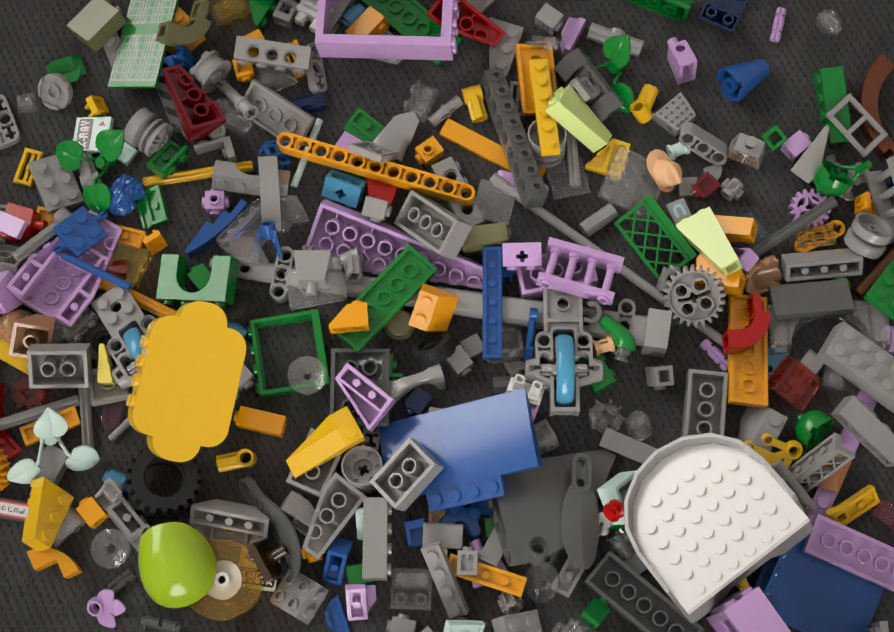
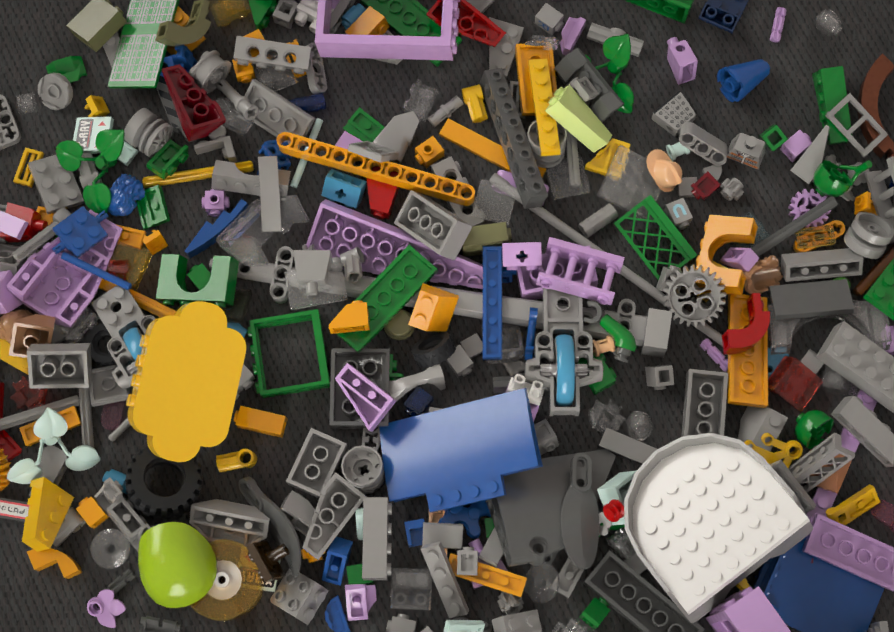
light yellow slope [97,344,117,385] -> none
blue plant [254,221,283,263] -> none
yellow wedge [286,406,365,478] -> none
clear dish [287,356,327,395] -> none
light grey brick [361,196,392,223] -> none
light grey brick [369,437,444,512] -> none
yellow piece [630,84,659,124] -> none
yellowish green slope [676,206,743,277] -> none

